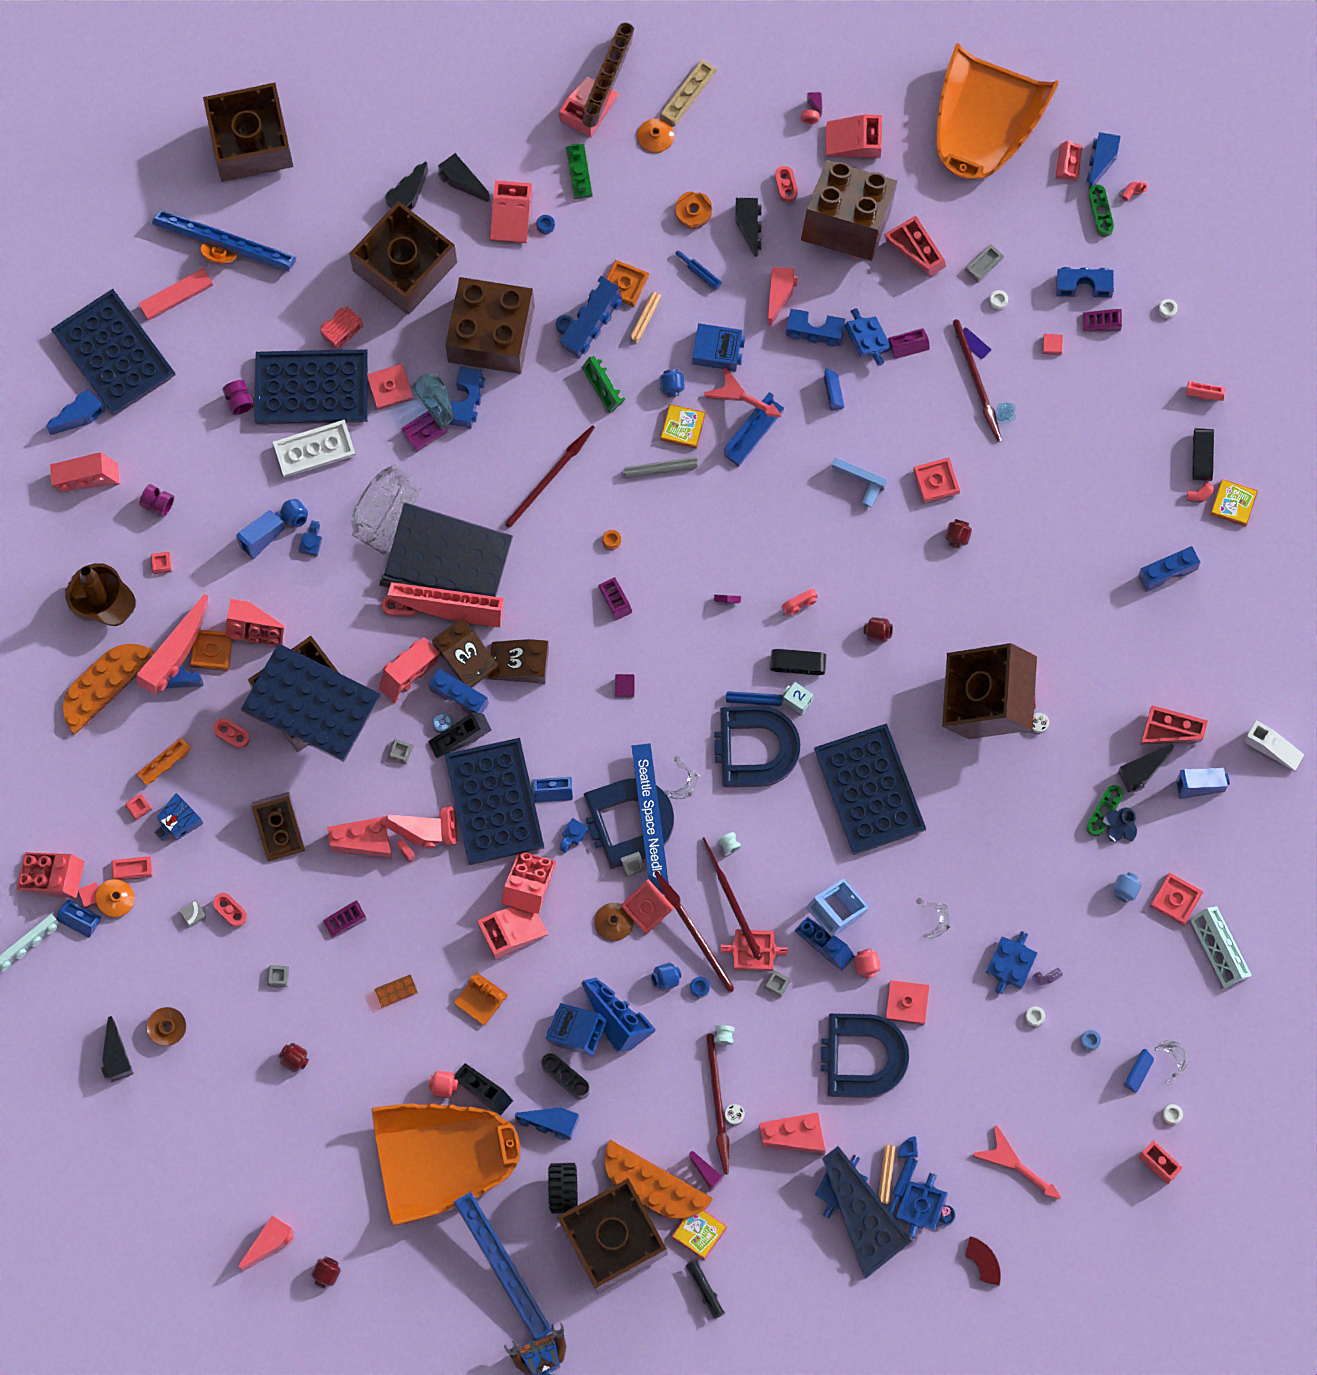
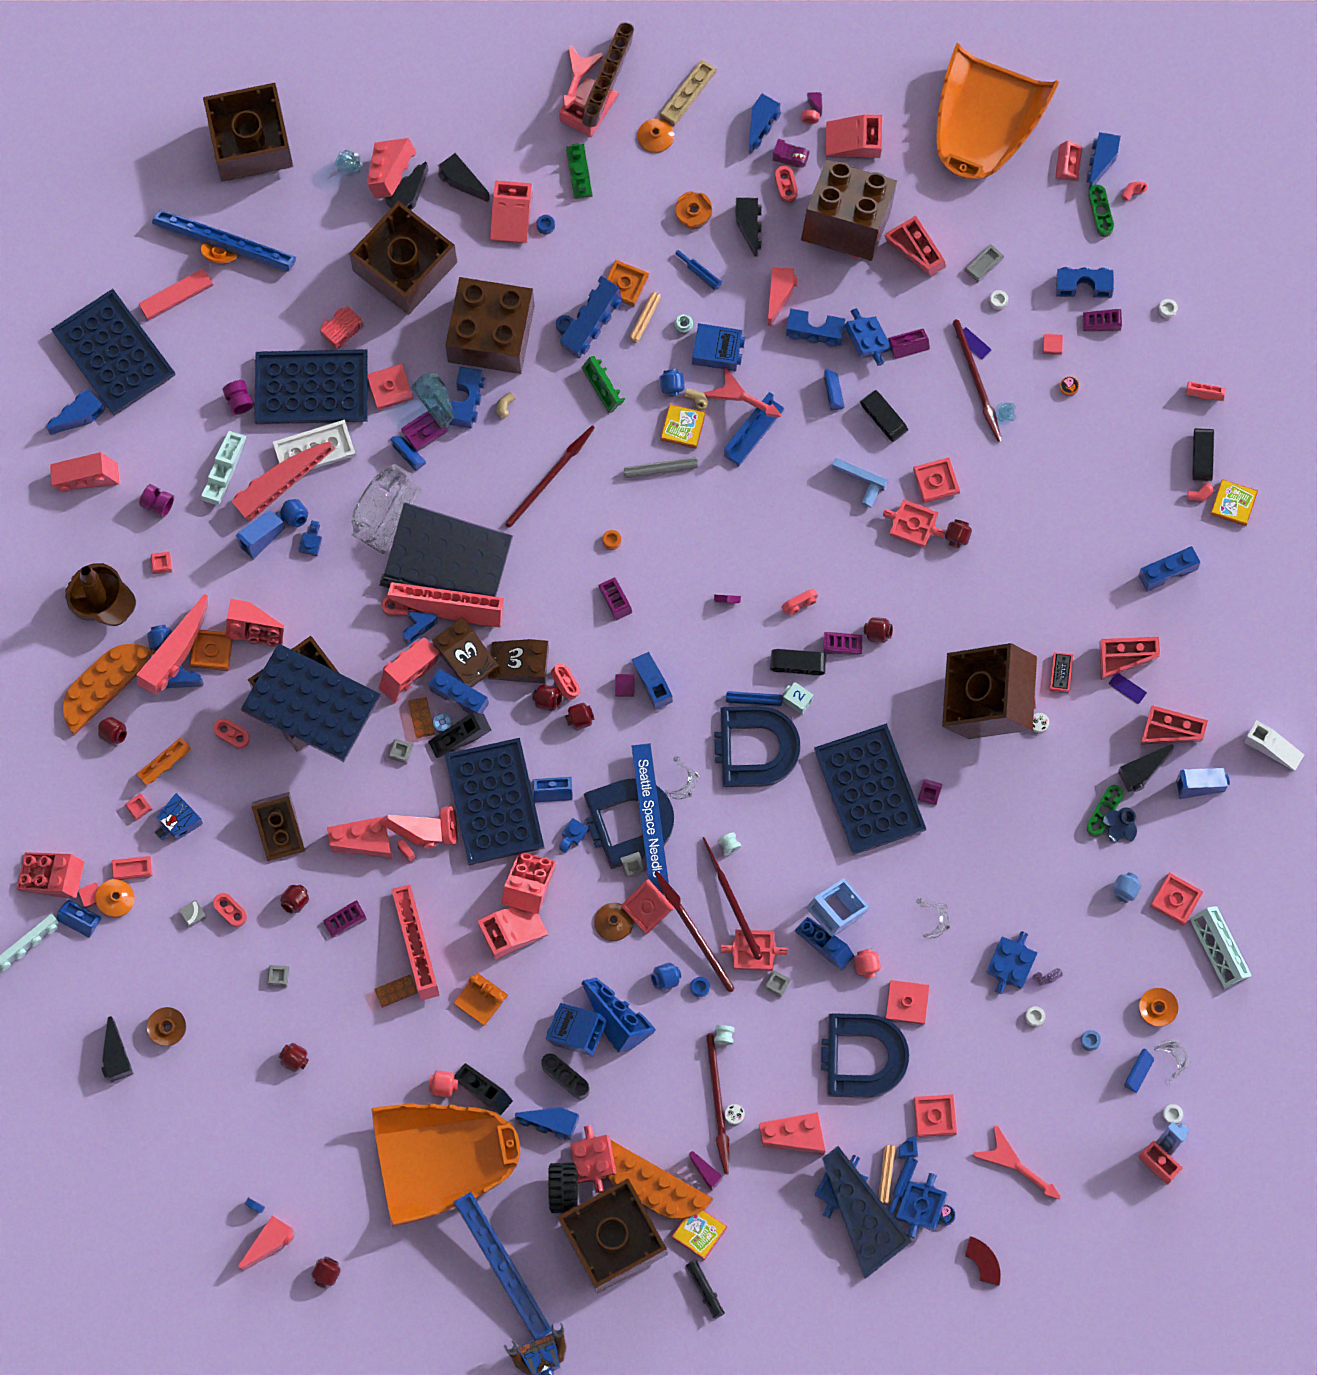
none -> dark red head [98,717,127,745]
none -> blue head [147,625,172,650]
none -> light aqua slope [201,431,246,506]
none -> coral slope [231,441,335,522]
none -> blue tile [245,1197,265,1213]
none -> dark red head [280,884,309,914]
none -> clear light blue head [334,149,363,176]
none -> coral wedge [367,138,416,199]
none -> blue slope [391,436,426,471]
none -> coral slope [391,884,440,1001]
none -> blue slope [402,612,438,646]
none -> clear orange tile [408,697,435,739]
none -> tan arm [496,392,515,419]
none -> dark red head [532,684,562,711]
none -> coral plate [551,664,580,700]
none -> coral piece [563,46,603,109]
none -> dark red head [565,702,595,730]
none -> coral plate [570,1125,616,1193]
none -> blue slope [631,652,673,710]
none -> light aqua plate [675,314,693,333]
none -> tan arm [685,388,708,410]
none -> blue slope [749,93,781,154]
none -> magenta leg [773,139,810,168]
none -> magenta slope [824,632,862,654]
none -> black beam [860,390,908,442]
none -> coral plate [883,499,946,548]
none -> coral tile [914,1094,957,1137]
none -> magenta slope [918,779,943,805]
none -> tile [1050,652,1073,693]
none -> tile [1060,376,1079,396]
none -> coral wedge [1099,637,1160,680]
none -> dark purple sticker [1109,673,1147,704]
none -> orange dish [1139,988,1179,1027]
none -> light blue piece [1156,1122,1189,1157]

